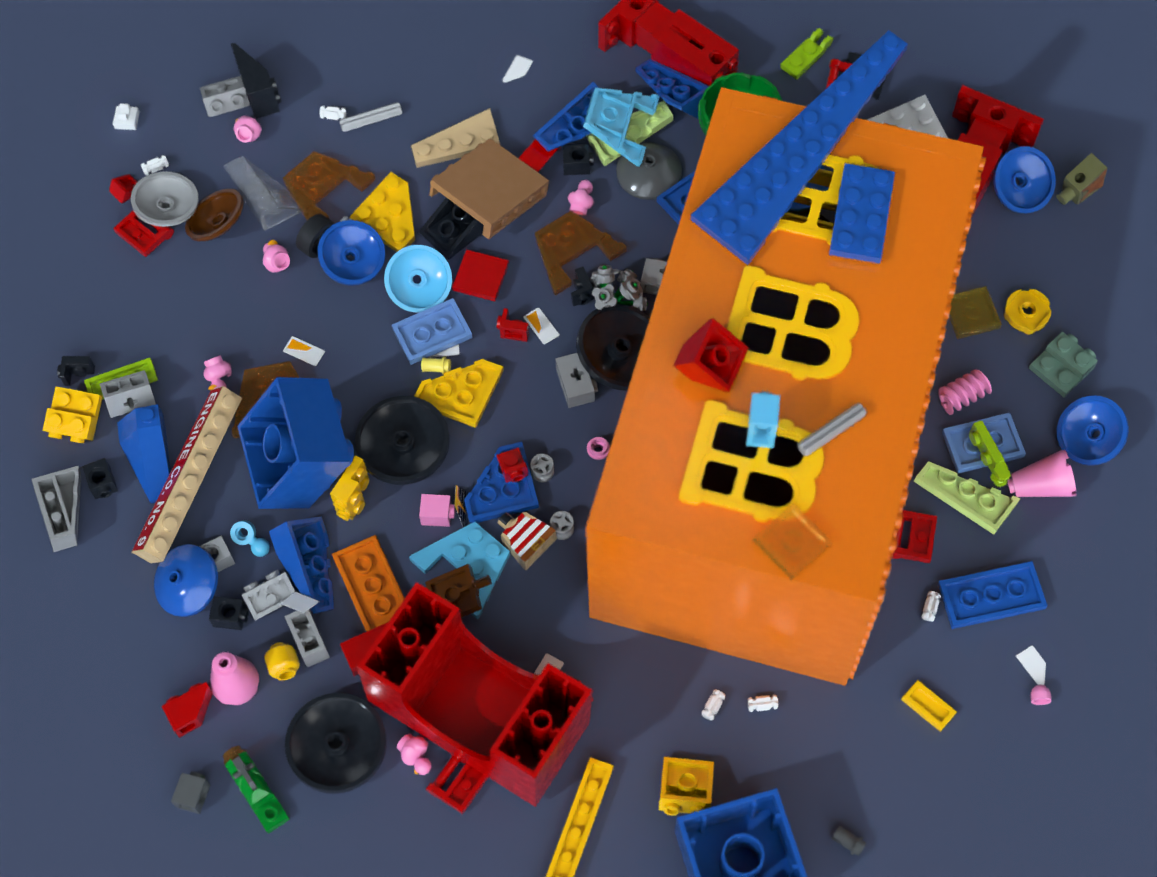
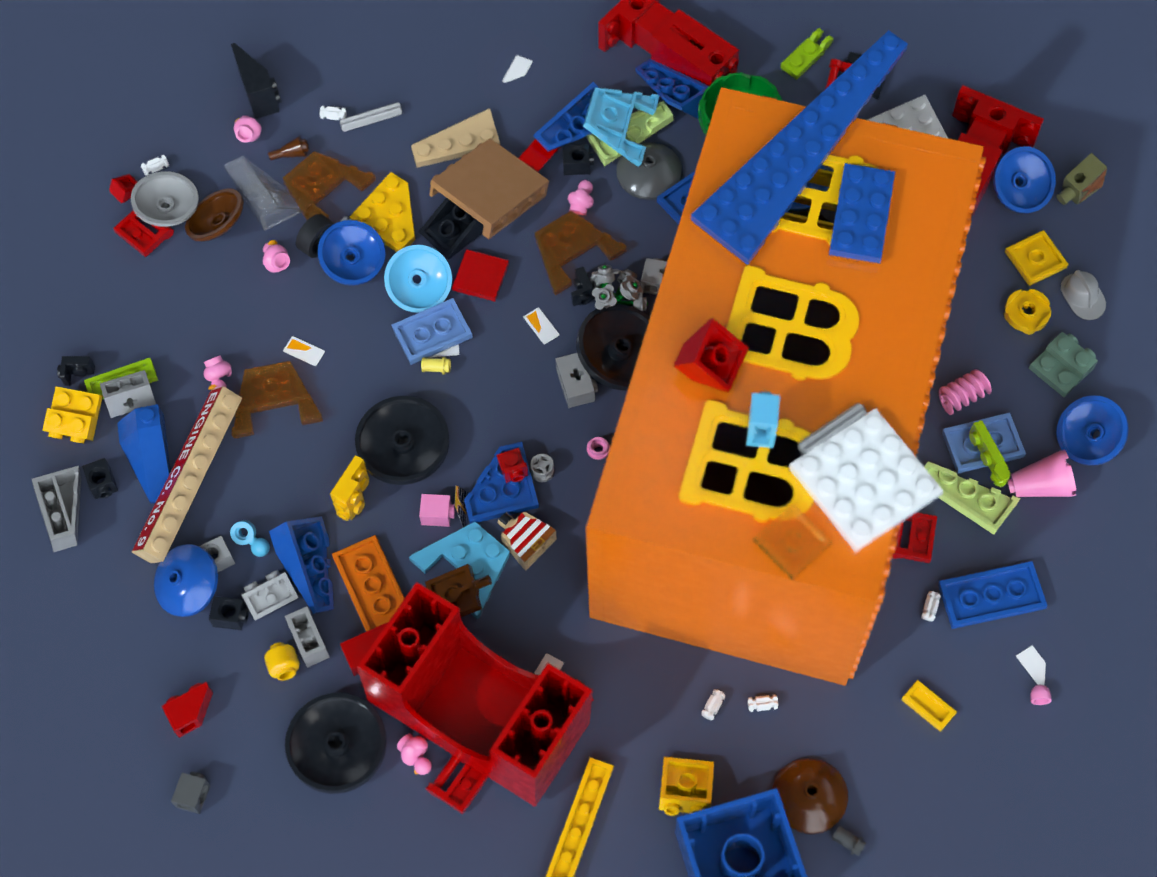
white tile [113,104,139,130] -> none
light grey bracket [200,76,250,117] -> none
bright pink cone [210,652,259,706] -> none
green plate [223,745,290,834] -> none
blue brick [237,377,354,509] -> none
white sticker [280,592,319,613] -> none
yellow plate [414,359,504,428] -> none
red bracket [496,308,529,342] -> none
light grey wheel [550,511,574,540] -> none
clear yellow tile [949,286,1002,339] -> none
none -> reddish brown cone [268,136,309,160]
none -> reddish brown dish [772,758,848,834]
none -> white plate [789,409,944,552]
none -> yellow plate [1005,230,1069,286]
none -> light grey piece [1061,270,1106,320]

